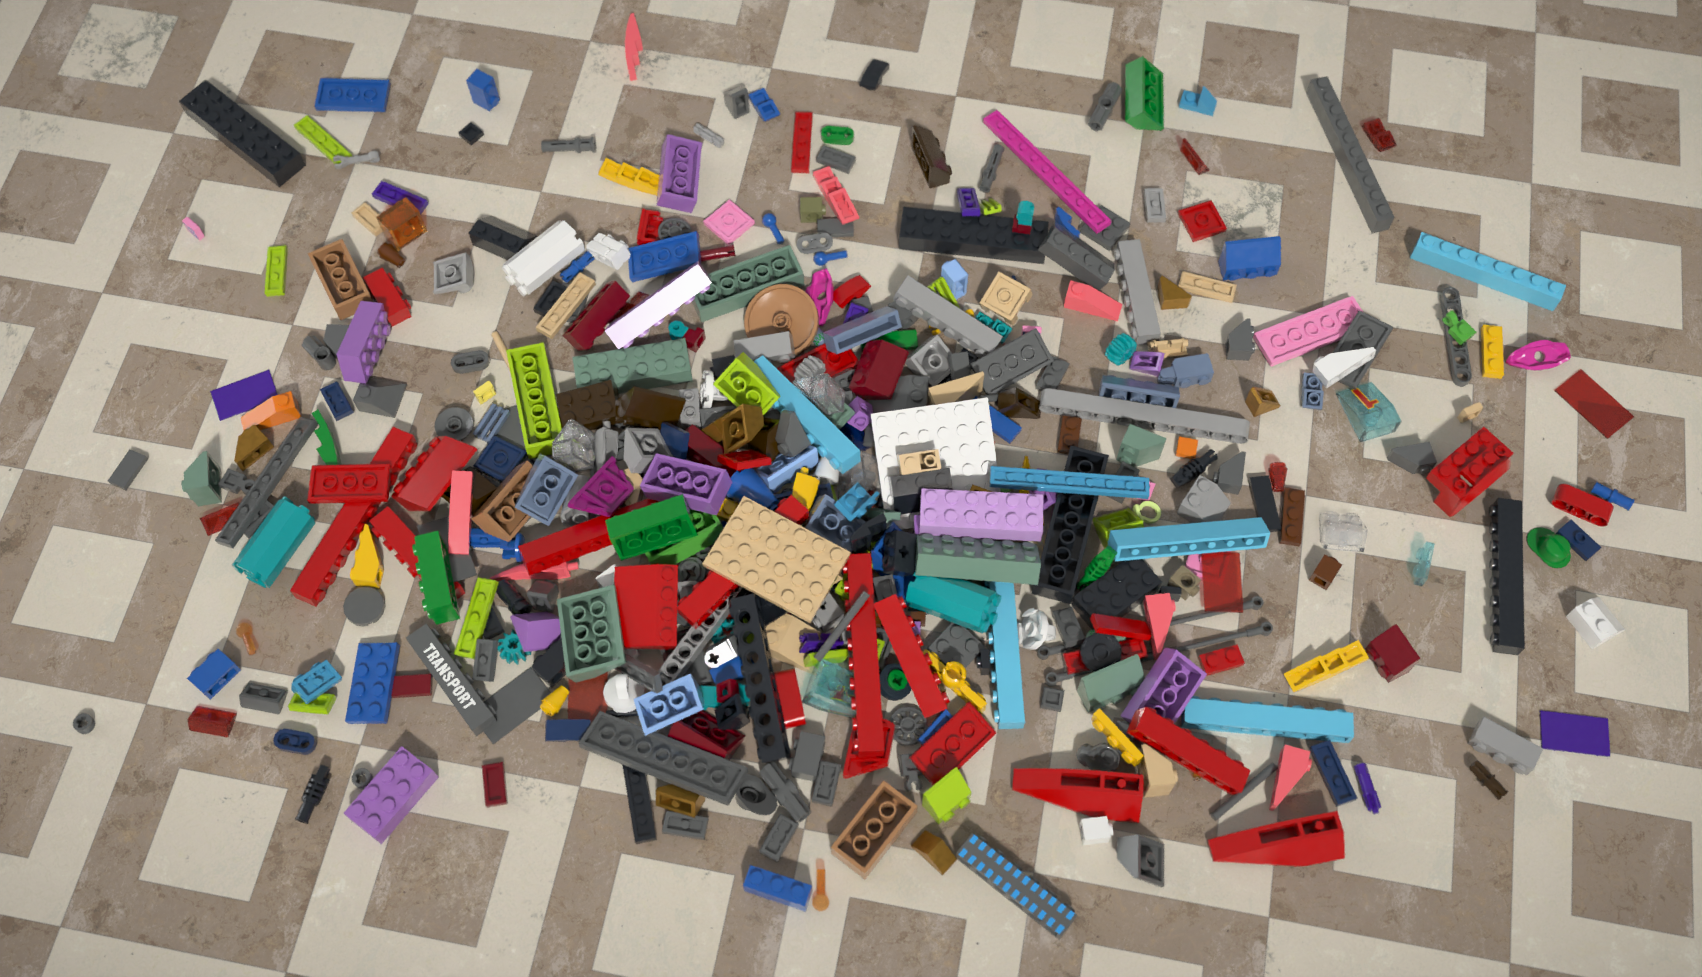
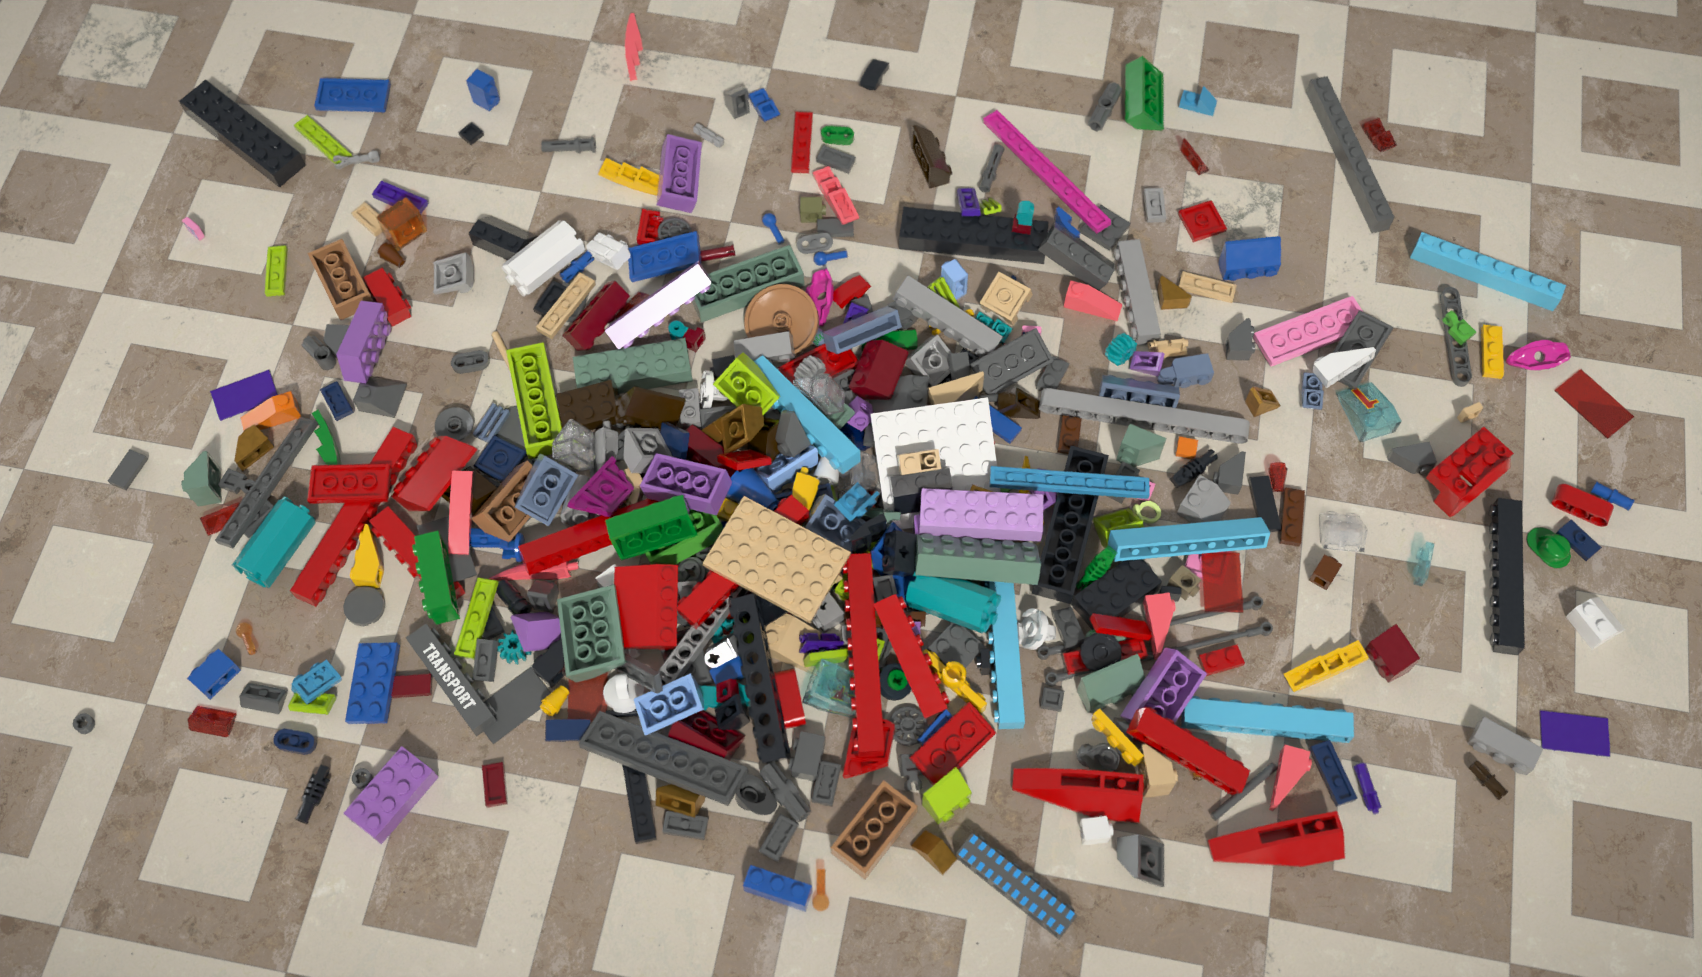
light yellow tile [473,380,496,404] -> none
bright pink tile [703,199,755,245] -> none
dark grey piece [814,591,870,662] -> none

